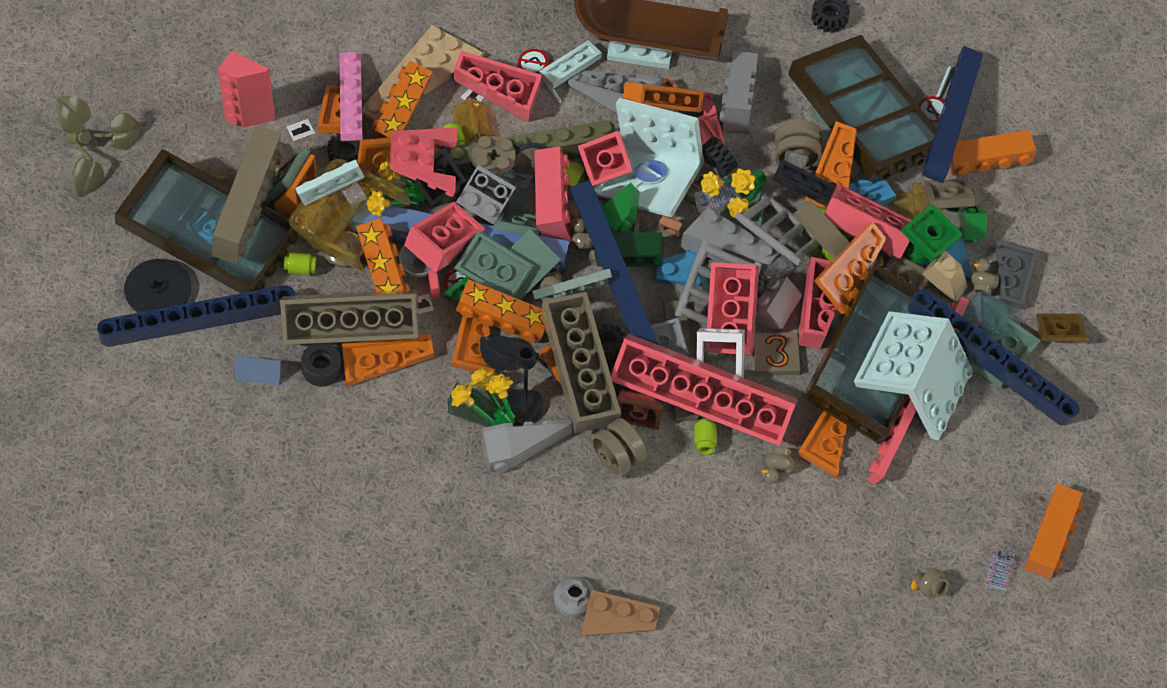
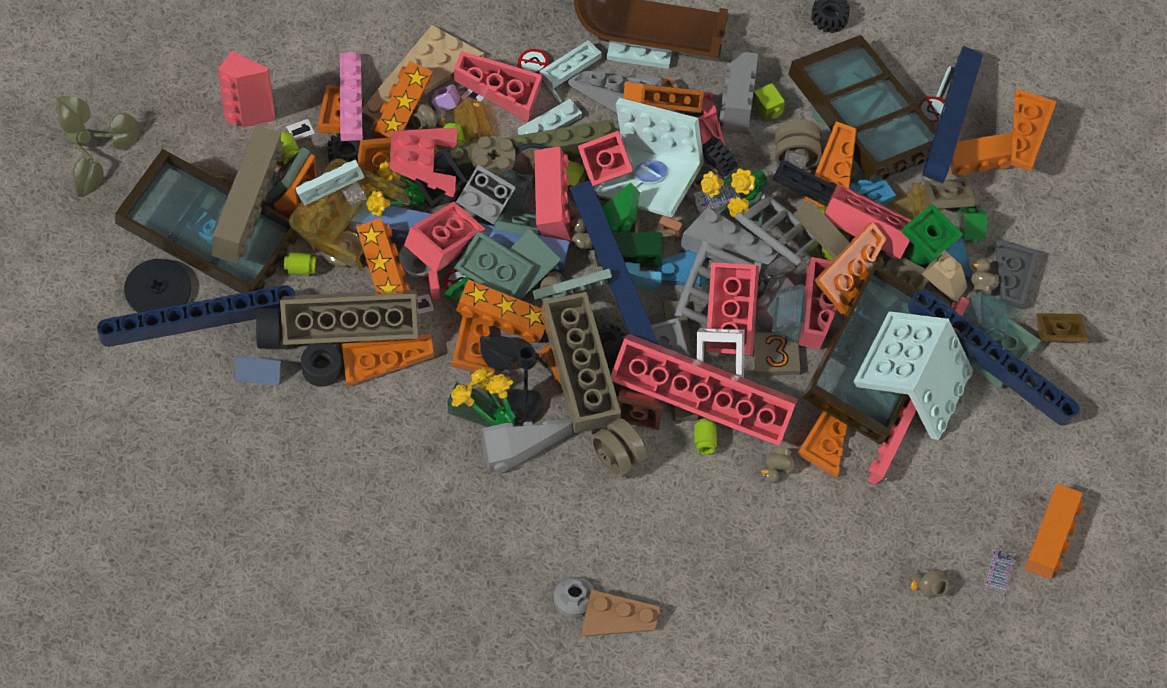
none -> black tyre [256,308,280,349]
none -> lime brick [281,132,299,164]
none -> dark tan animal [411,104,446,130]
none -> lavender slope [431,85,460,111]
none -> light aqua plate [518,99,582,135]
none -> medium azure slope [625,262,662,290]
none -> lime brick [752,83,785,121]
none -> clear light blue slope [772,284,805,343]
none -> orange wing [1010,89,1057,172]

